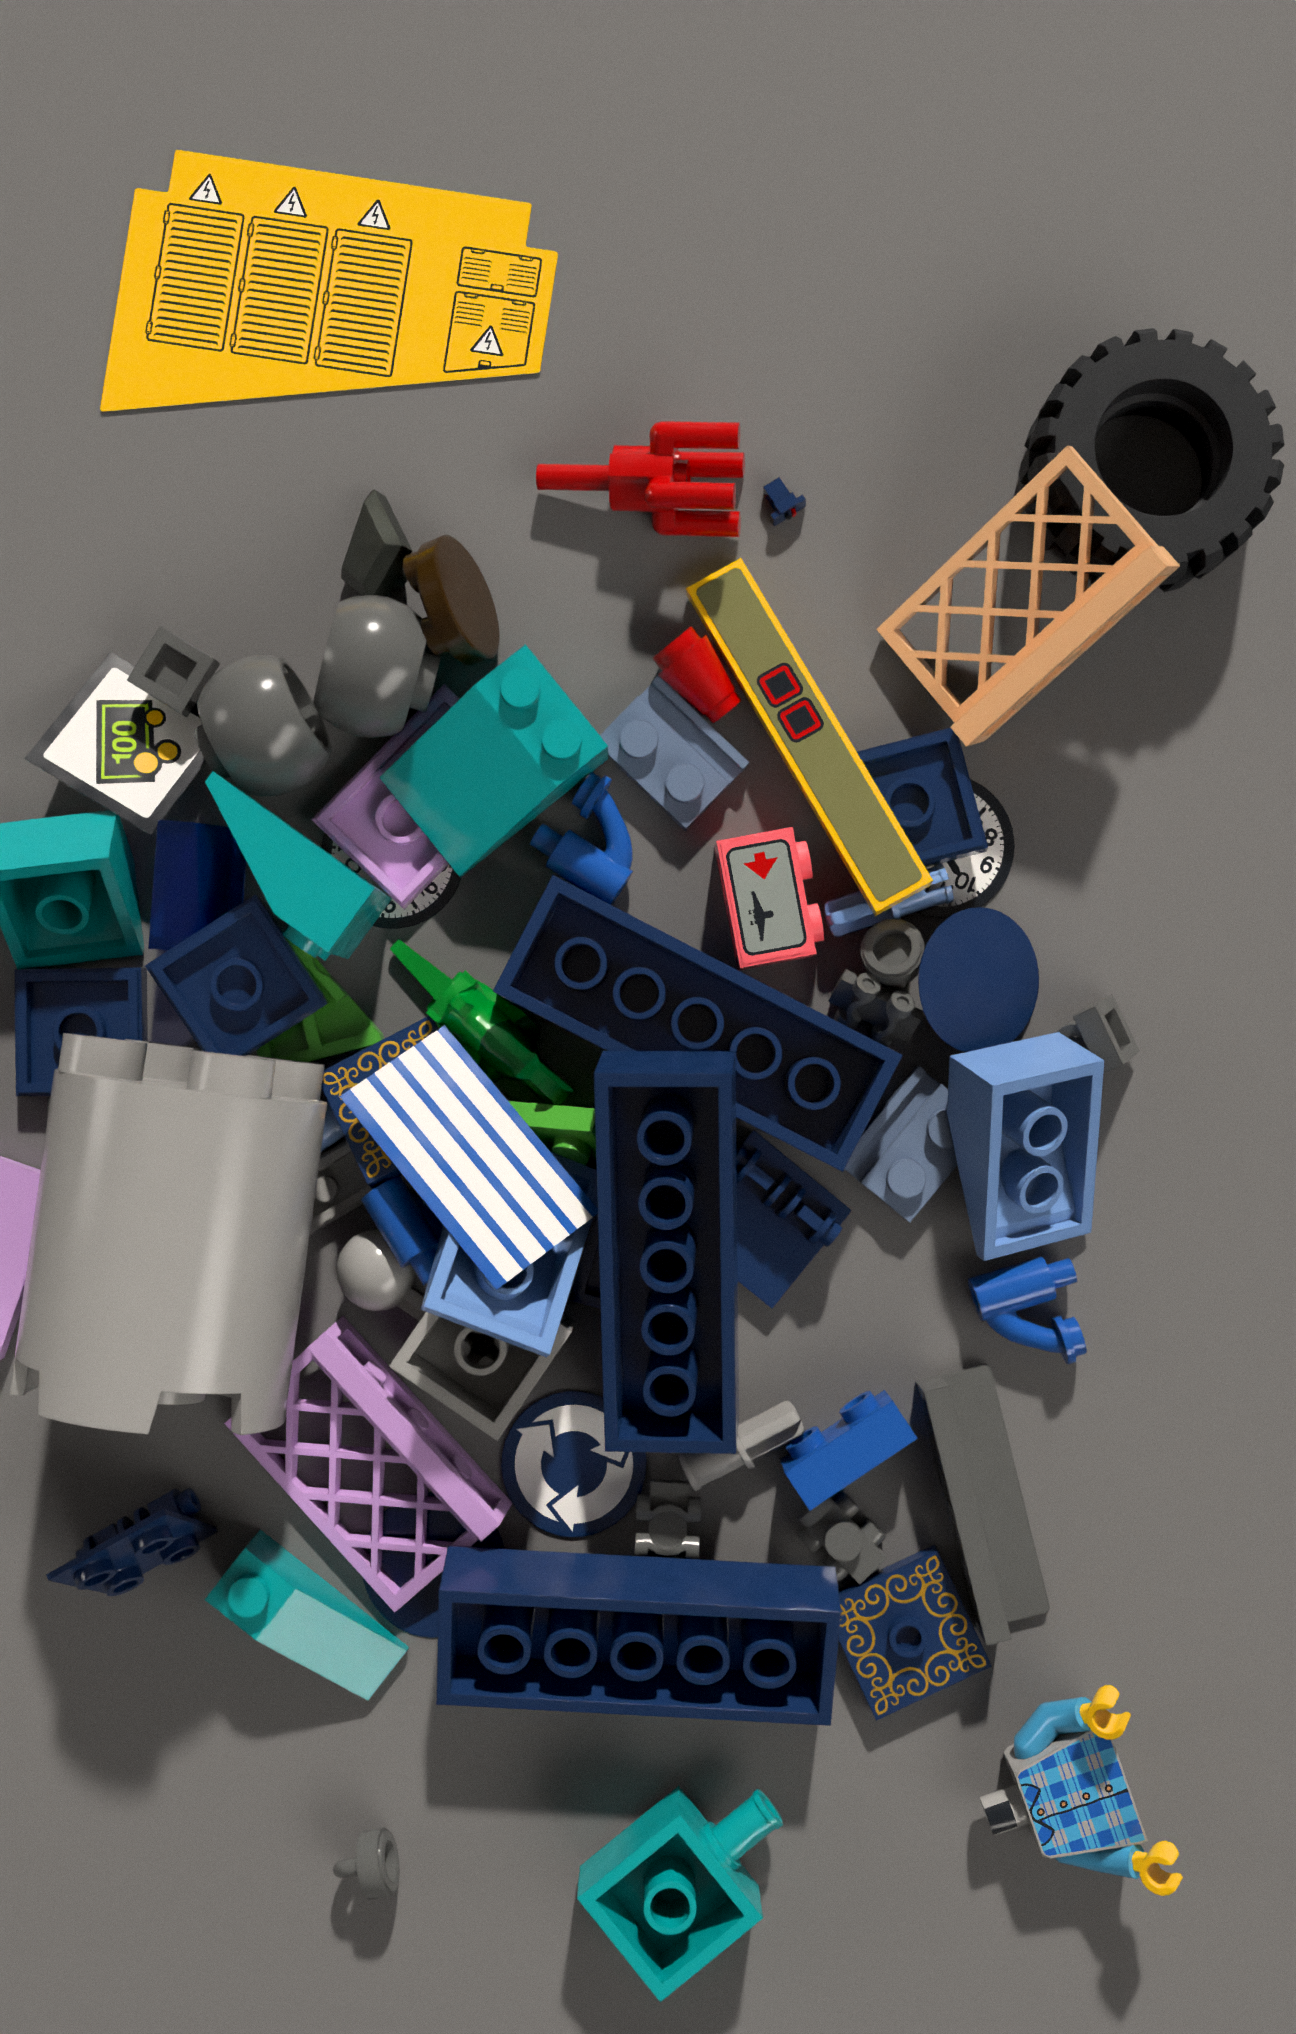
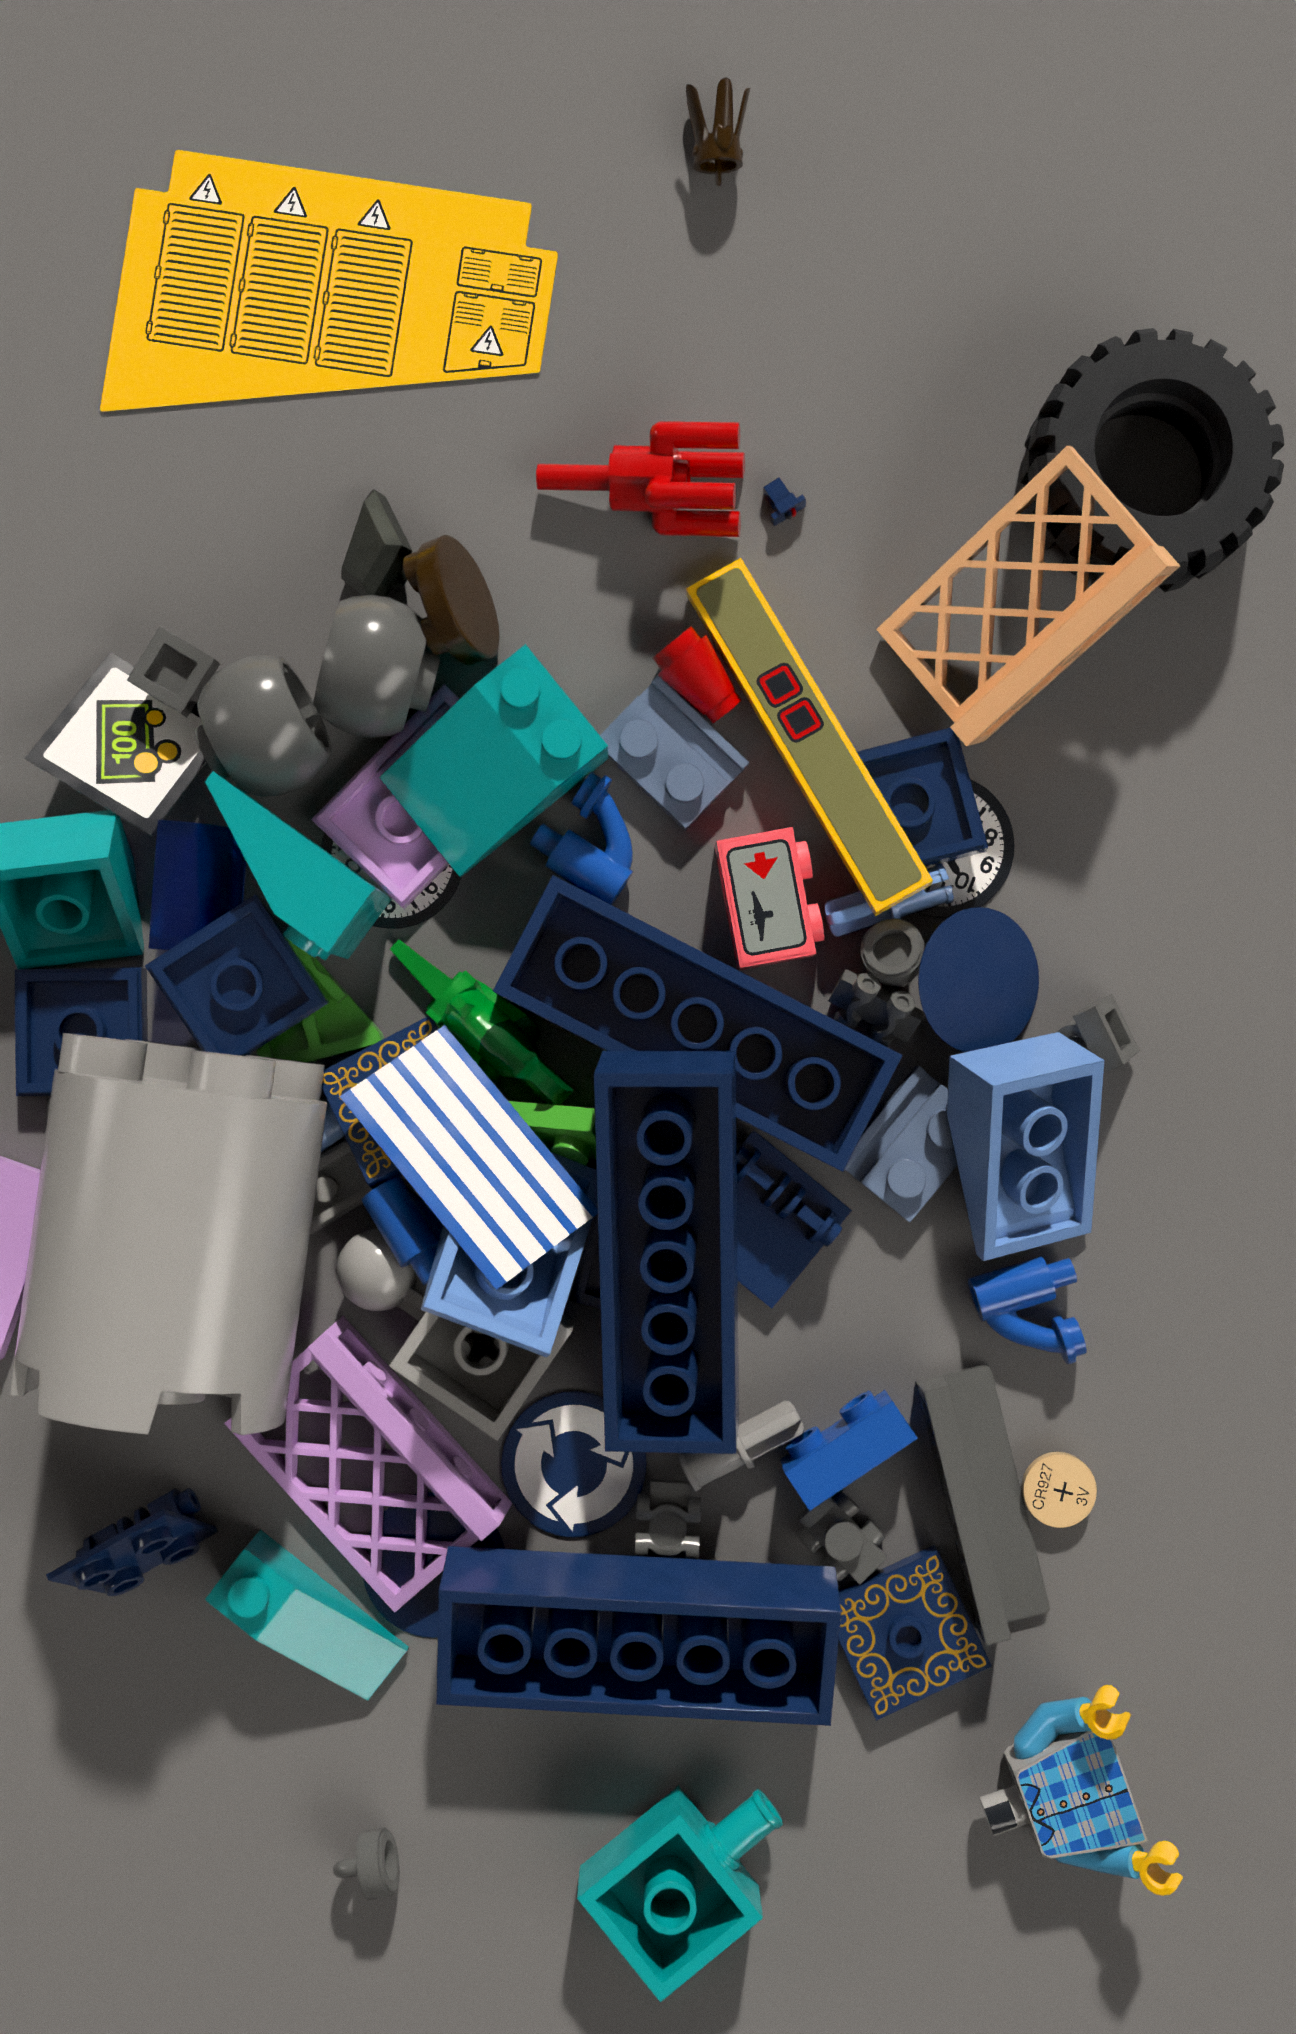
none -> dark brown piece [686,77,750,186]
none -> tan piece [1021,1452,1097,1528]

